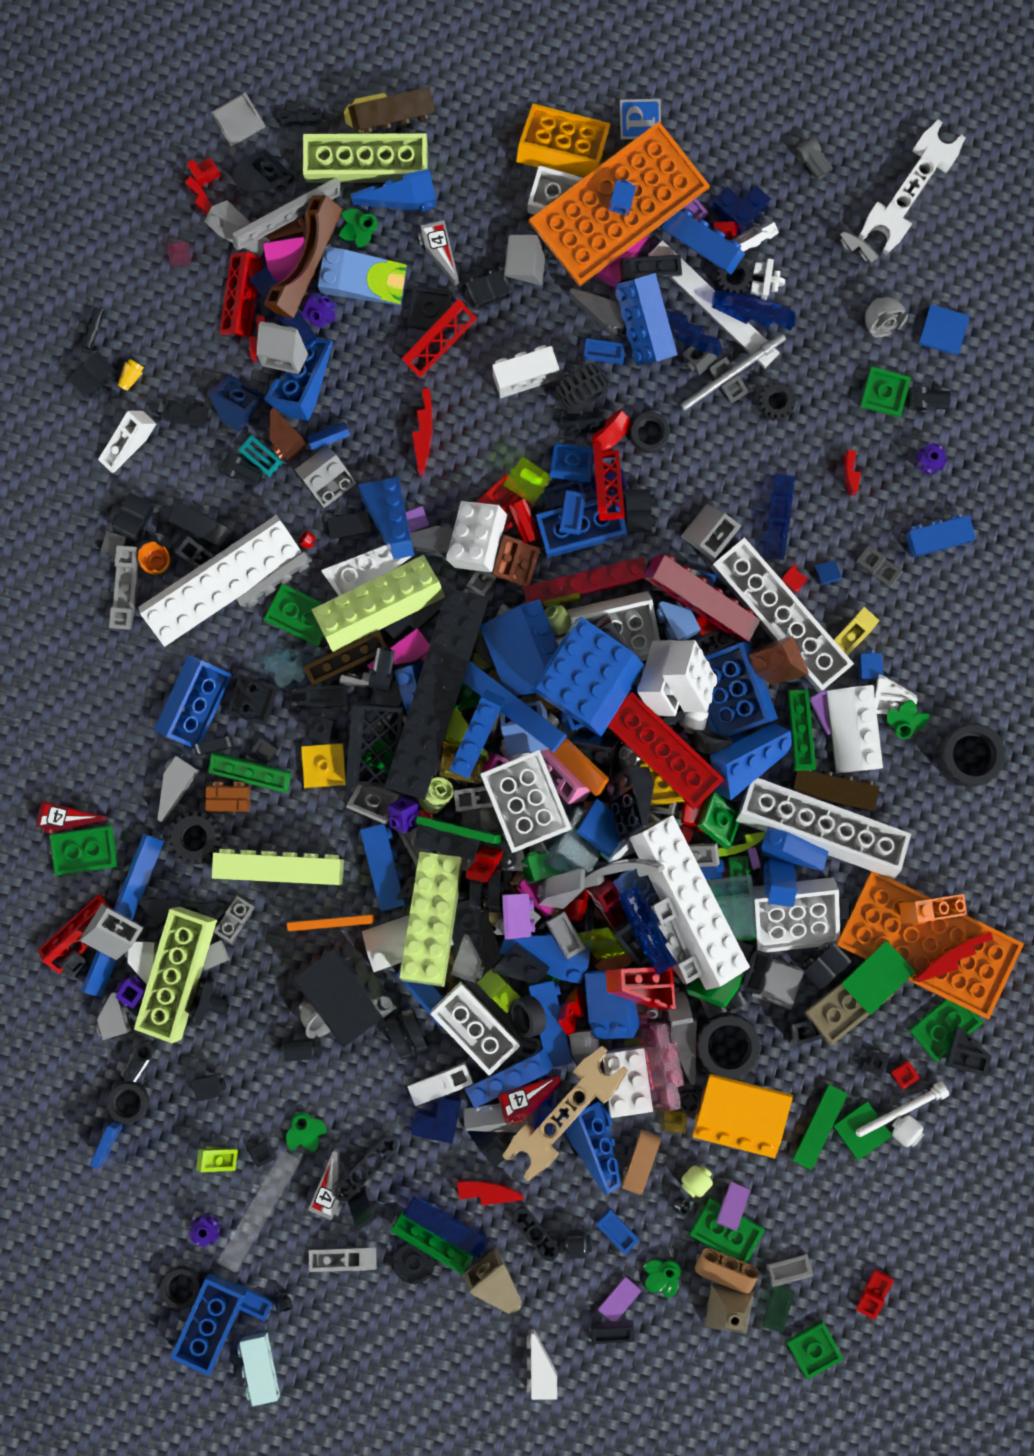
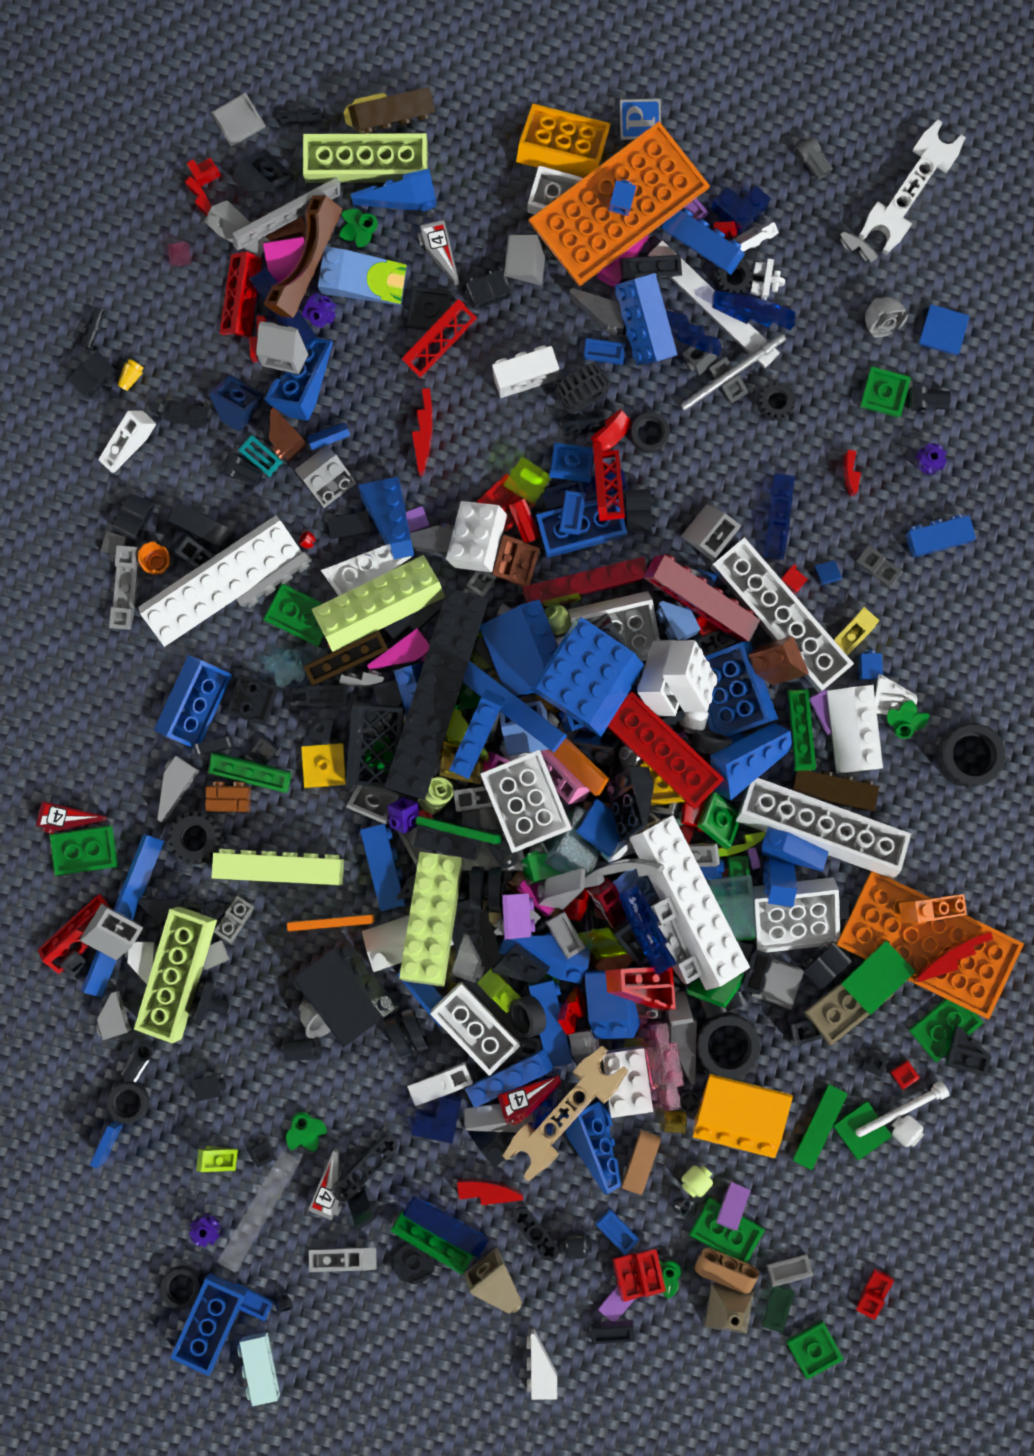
dark purple brick [115,975,147,1008] -> none
black piece [368,647,396,691] -> none
red slope [466,846,503,883] -> none
none -> red slope [612,1249,666,1302]

